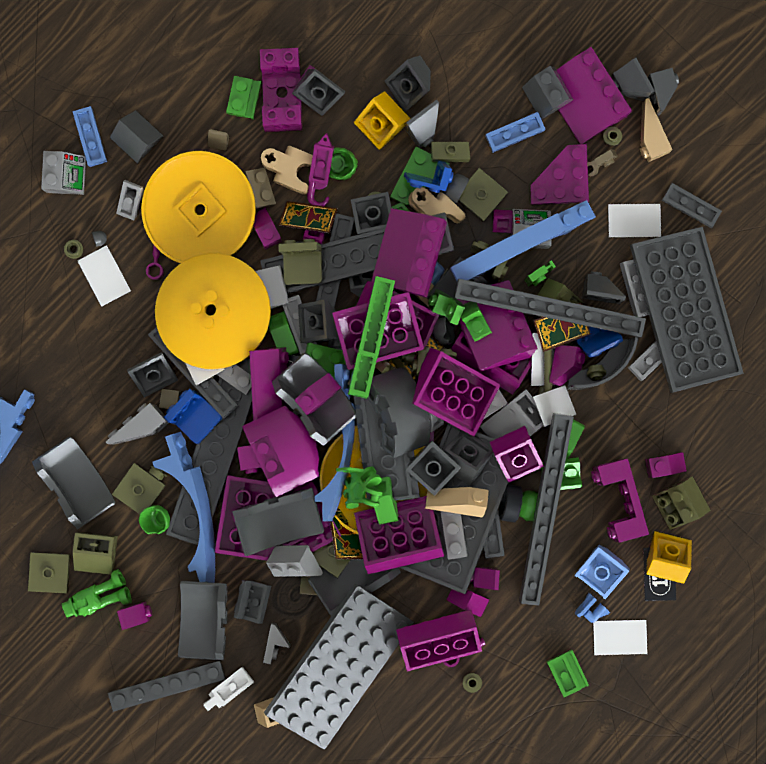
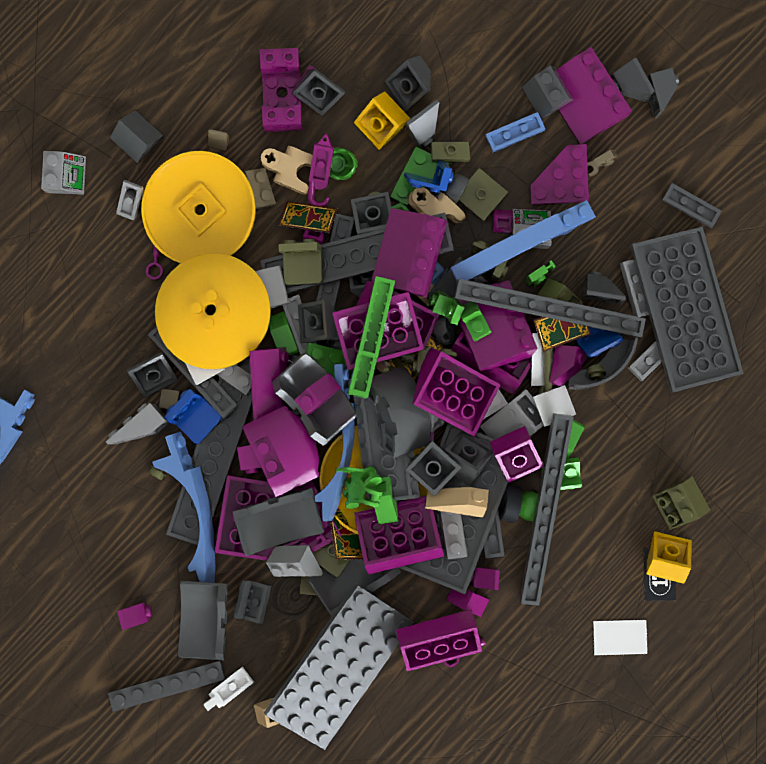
olive plate [28,552,70,593] -> none
dark grey panel [32,437,115,530] -> none
bright green piece [62,569,132,618] -> none
olive plate [64,240,83,259] -> none
medium blue plate [72,106,108,167] -> none
olive slope [73,532,118,575] -> none
white sticker [78,245,131,307] -> none
dark grey hinge [92,231,107,247] -> none
olive plate [112,463,166,514] -> none
bright green hair [139,505,170,534] -> none
bright green plate [226,76,262,120] -> none
magenta slope [253,208,283,250] -> none
light grey slope [263,622,291,664] -> none
olive plate [463,673,482,693] -> none
bright green plate [546,649,589,697] -> none
light blue slope [574,545,630,599] -> none
medium blue piece [575,593,610,623] -> none
magenta plate [591,459,649,543] -> none
olive plate [603,127,622,146] -> none
white sticker [608,204,661,237] -> none
tan slope [640,98,672,162] -> none
magenta slope [645,452,687,478] -> none

